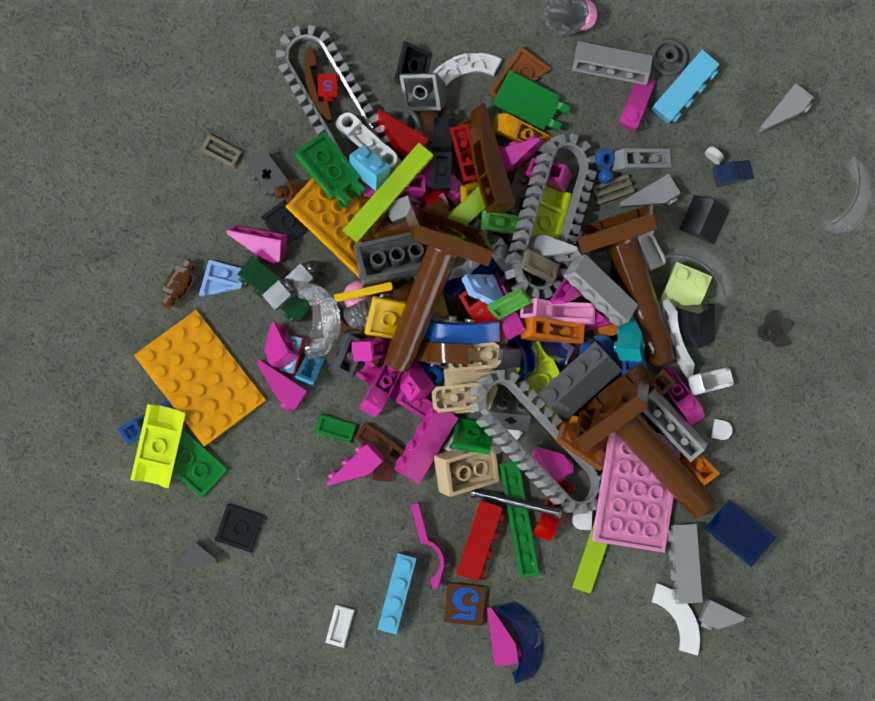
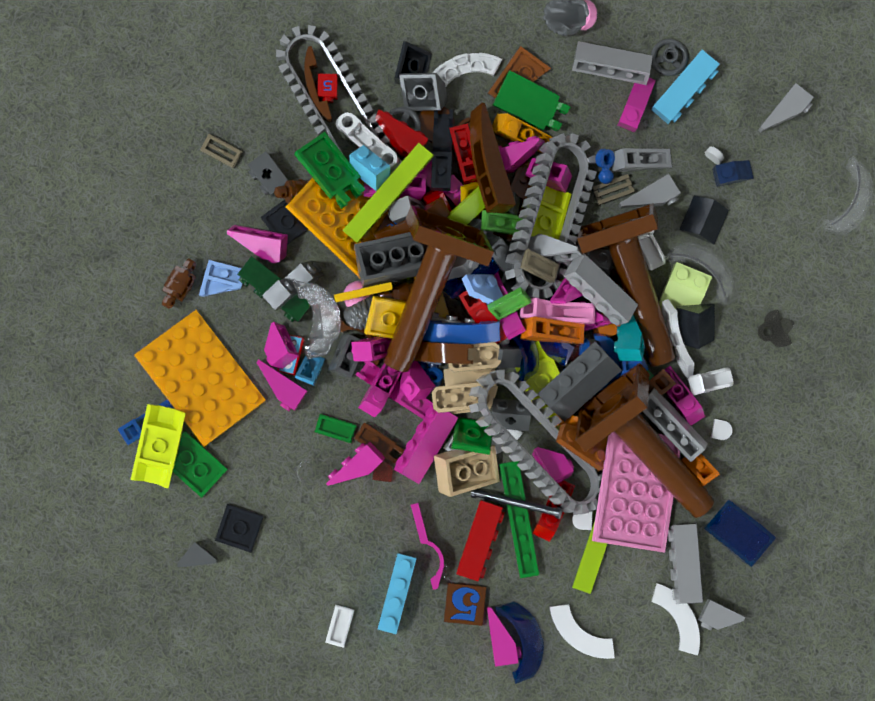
none -> white tile [550,604,615,659]

